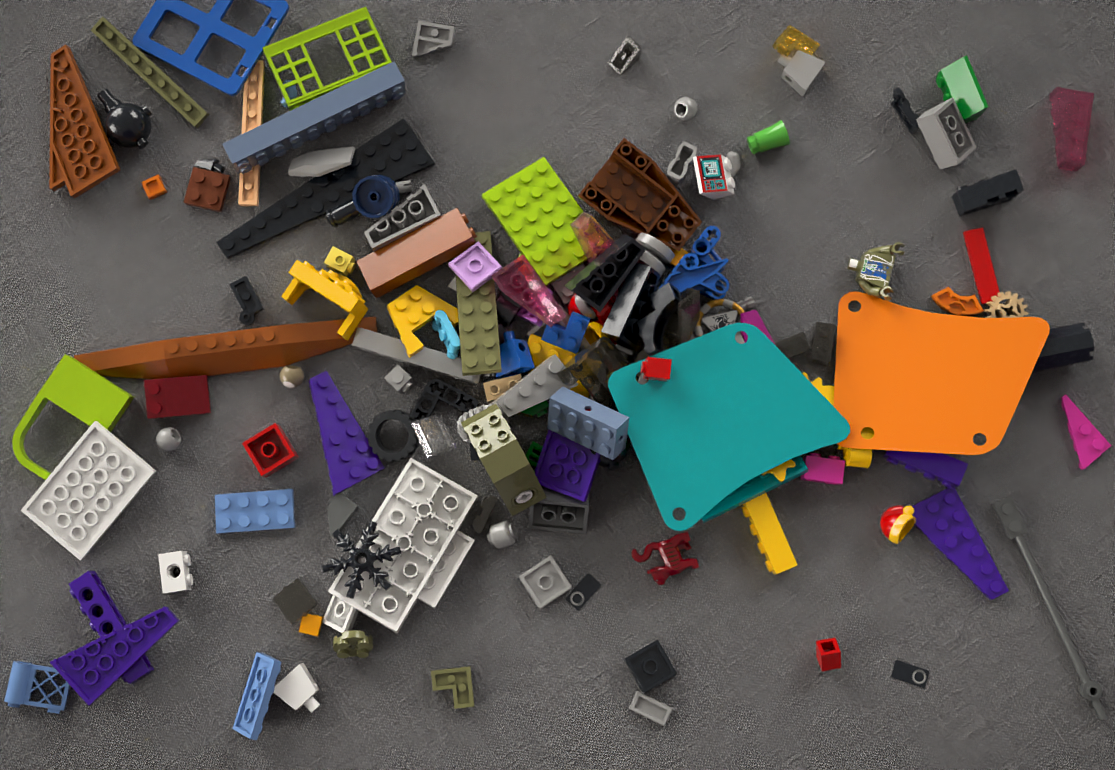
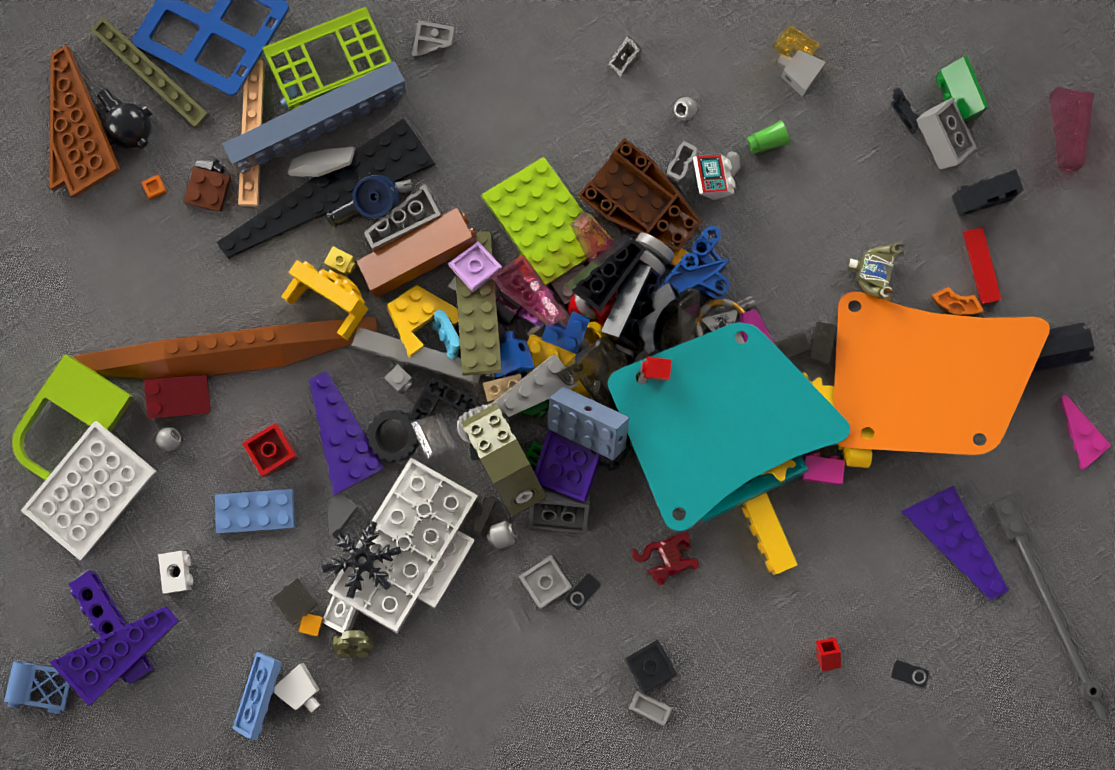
black hinge [229,276,265,326] -> none
dark tan piece [280,365,304,388] -> none
olive plate [431,666,475,709] -> none
piece [880,505,916,544] -> none
dark purple brick [883,450,968,489] -> none
tan gear [985,291,1028,318] -> none

